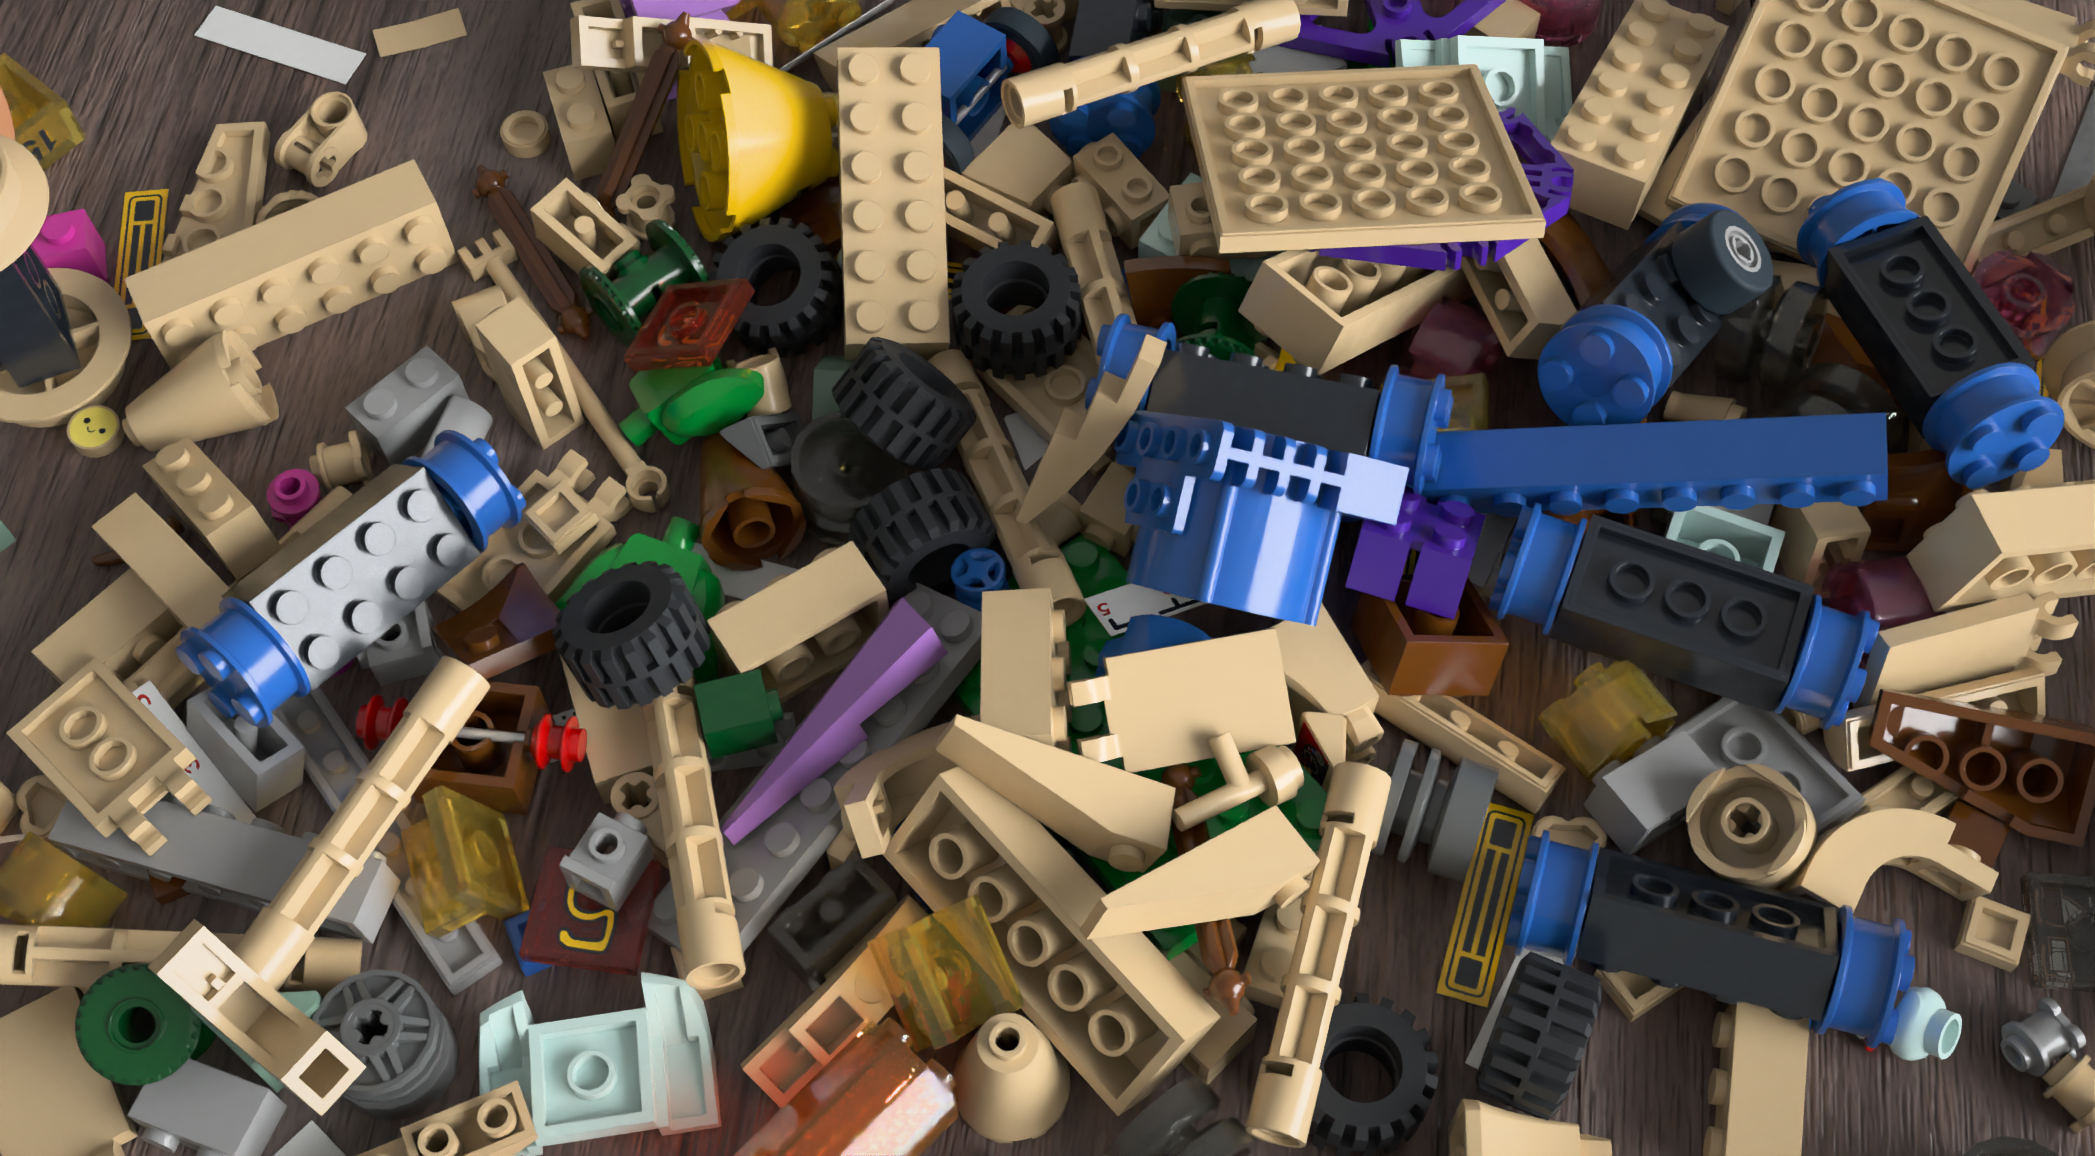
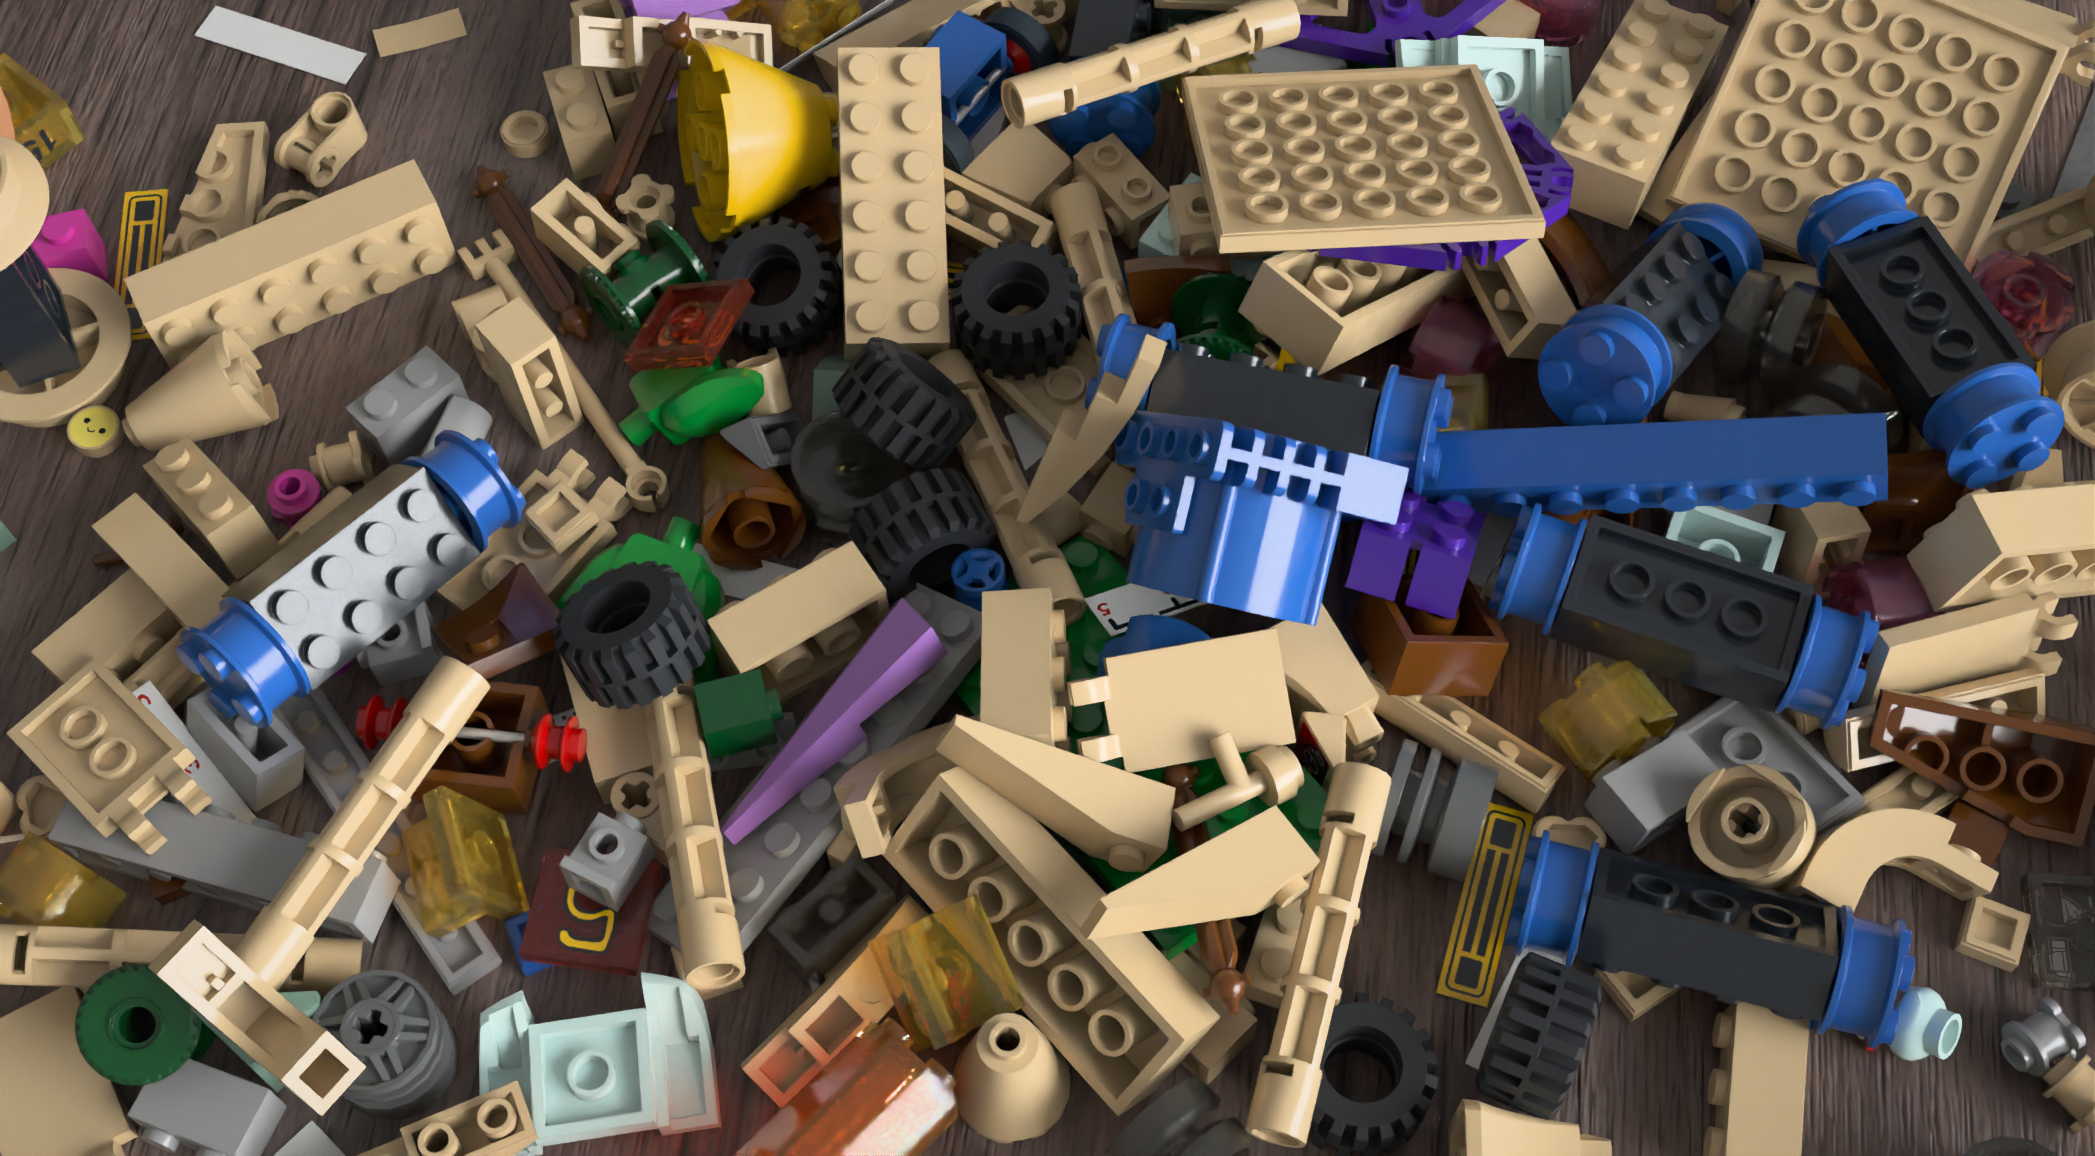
black wheel [1671,210,1774,315] -> none

